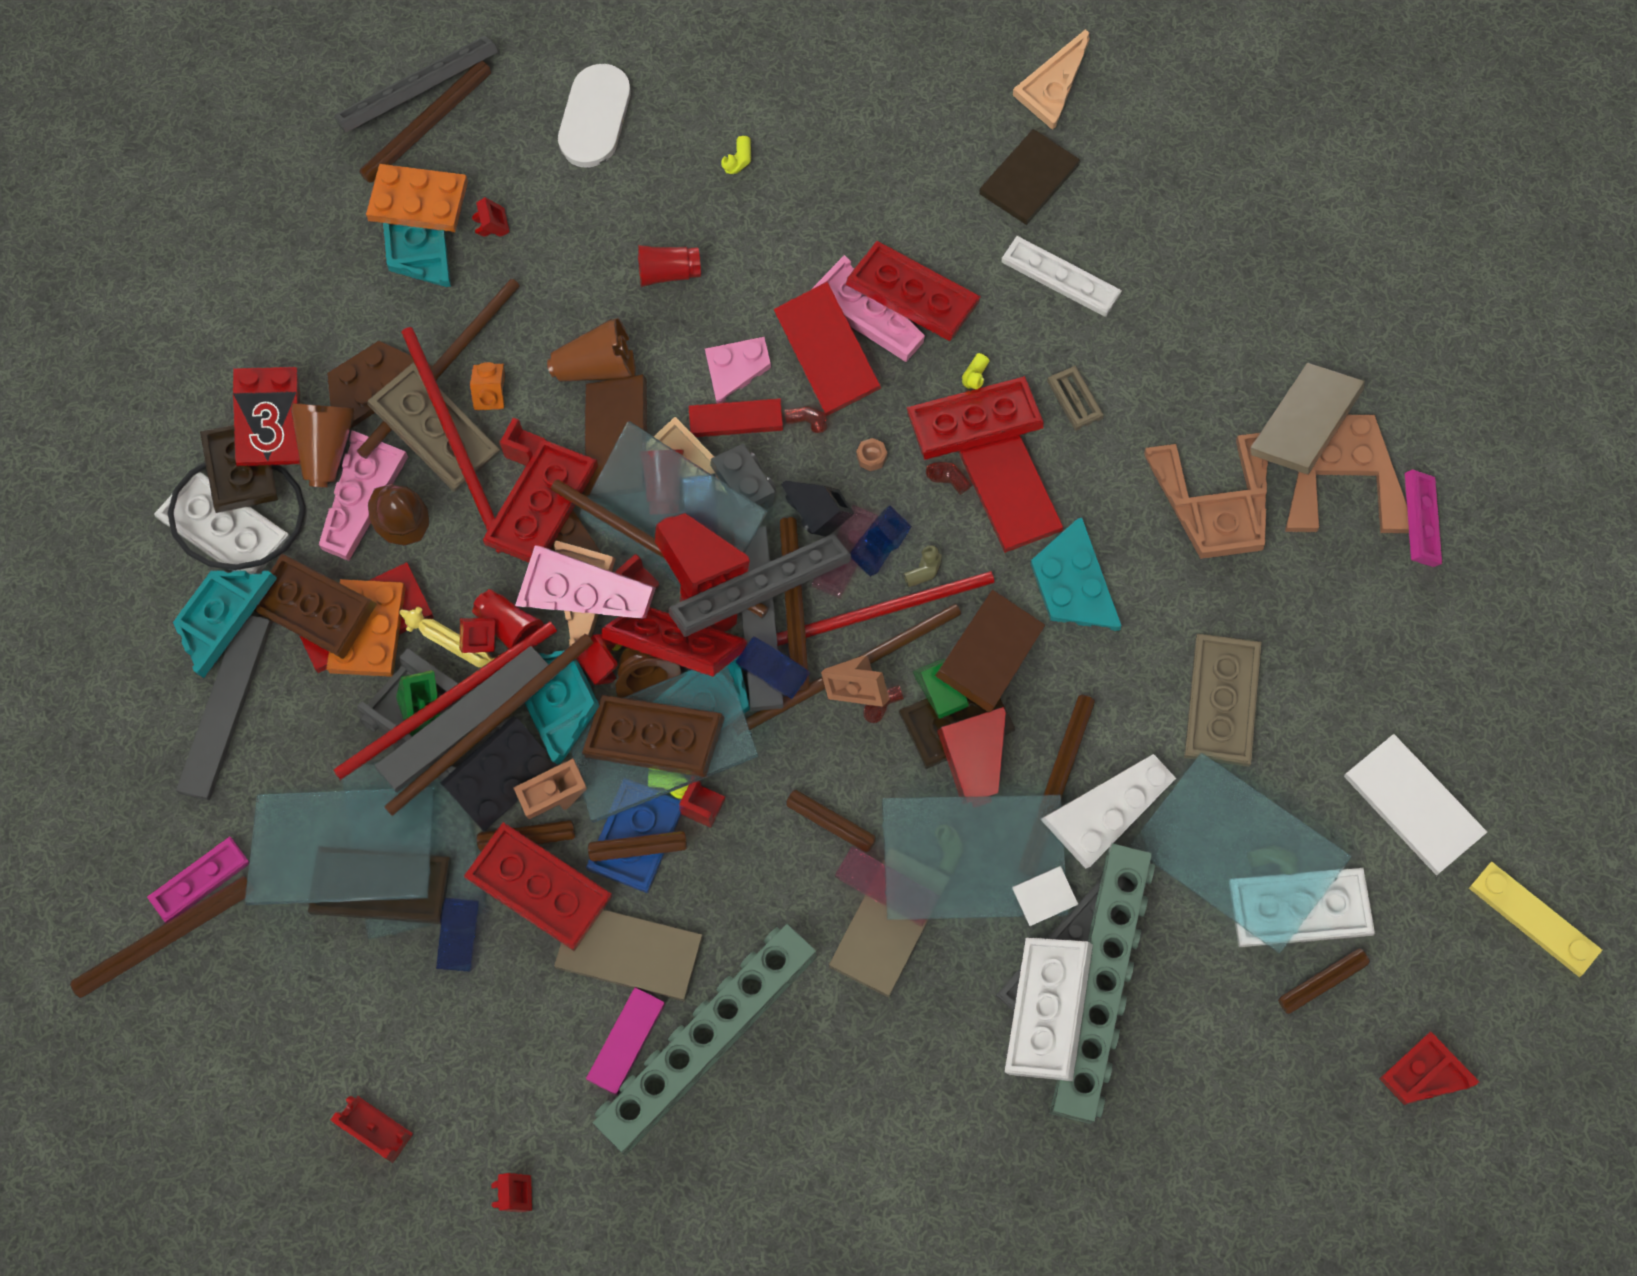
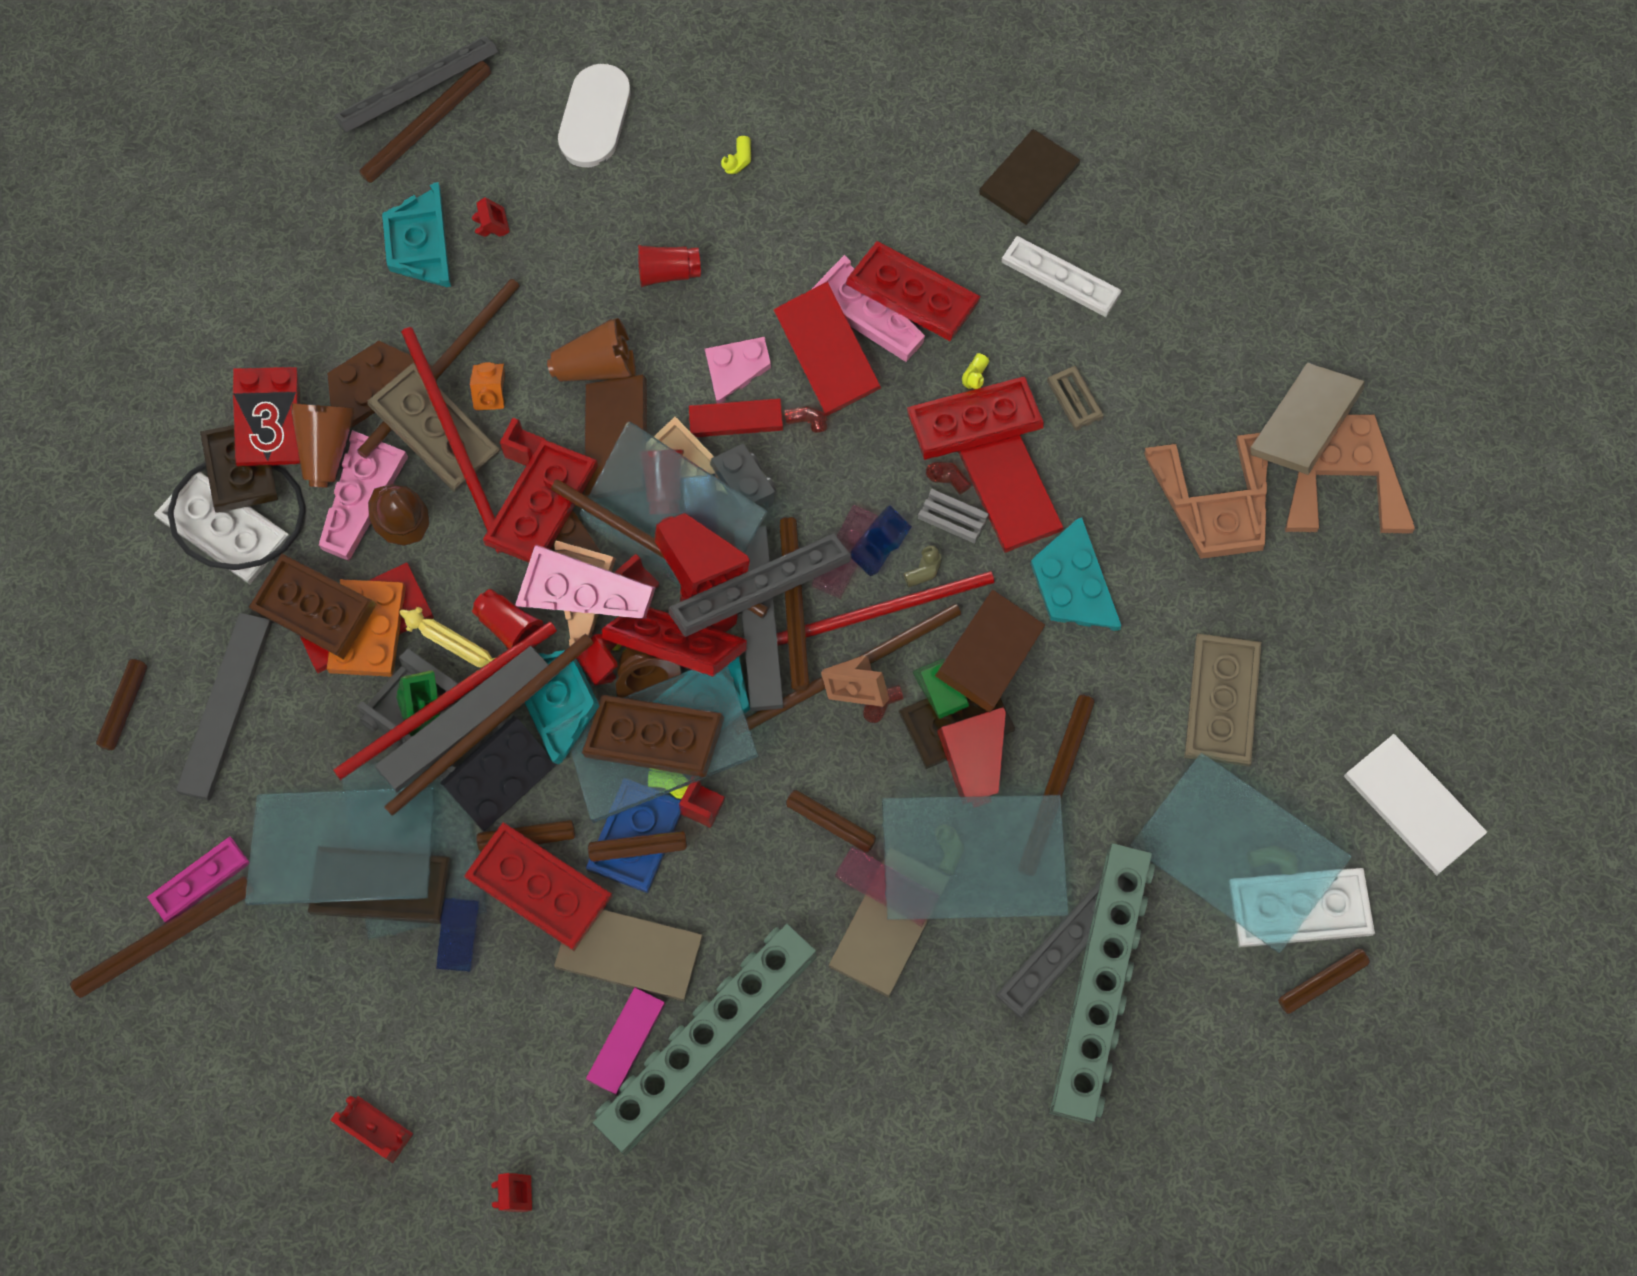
teal wing [173,571,277,678] -> none
orange plate [366,164,468,232] -> none
red tile [459,617,495,653] -> none
nougat slope [514,759,588,819] -> none
clear blue slope [735,636,810,699] -> none
black slope [781,481,854,537] -> none
nougat tile [856,438,887,471] -> none
white tile [1005,938,1093,1081] -> none
white sticker [1012,866,1078,926] -> none
light nougat wing [1013,29,1090,130] -> none
white wing [1040,754,1176,869] -> none
red wing [1379,1031,1479,1105] -> none
dark pink tile [1405,469,1442,567] -> none
light yellow plate [1469,861,1602,977] -> none
none -> reddish brown axle [96,659,147,751]
none -> light grey tile [918,489,989,543]

